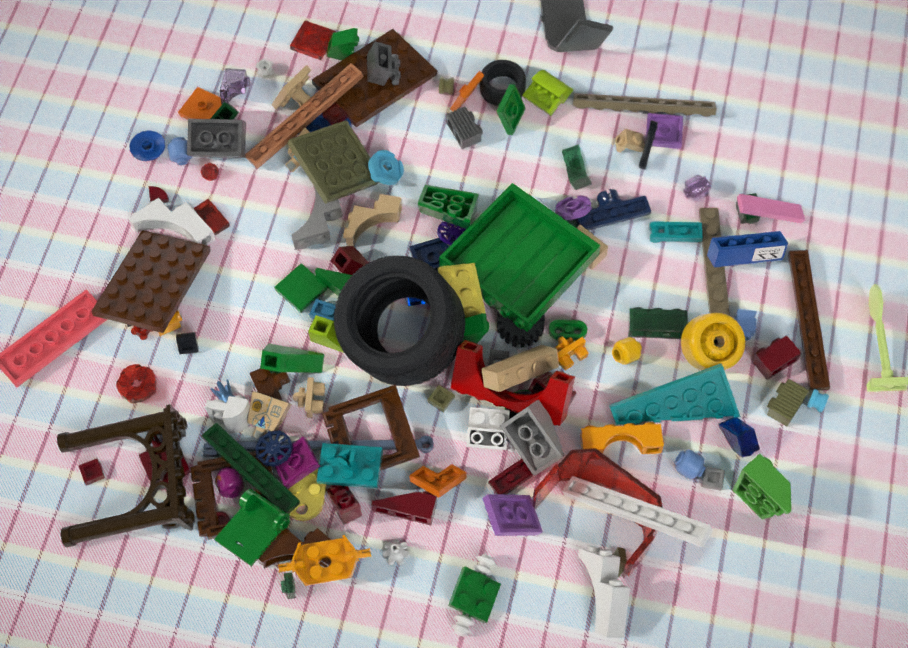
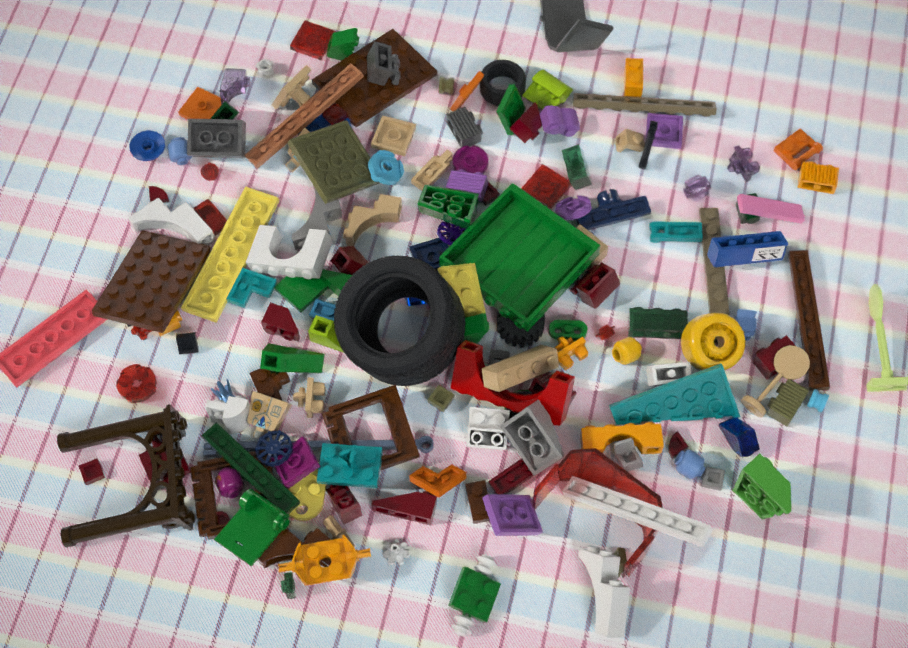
none -> light yellow plate [181,186,279,323]
none -> teal plate [226,268,277,308]
none -> white arch [246,225,333,279]
none -> dark red slope [261,302,300,342]
none -> tan axle [323,515,356,548]
none -> tan plate [371,115,416,157]
none -> tan hinge [411,149,453,191]
none -> medium lavender brick [446,169,488,202]
none -> magenta tile [453,146,489,174]
none -> reddish brown plate [465,480,490,524]
none -> dark red tile [482,181,500,206]
none -> dark red slope [509,102,542,143]
none -> clear red tile [521,164,572,210]
none -> medium lavender brick [539,106,580,137]
none -> dark red brick [570,262,620,309]
none -> clear red plate [596,324,615,341]
none -> light grey bracket [614,438,643,473]
none -> light orange brick [623,58,644,97]
none -> white brick [646,362,691,386]
none -> dark red tile [668,431,689,459]
none -> clear purple hips [727,145,760,182]
none -> tan piece [741,345,810,418]
none -> orange plate [773,128,823,170]
none -> light orange brick [797,161,839,194]

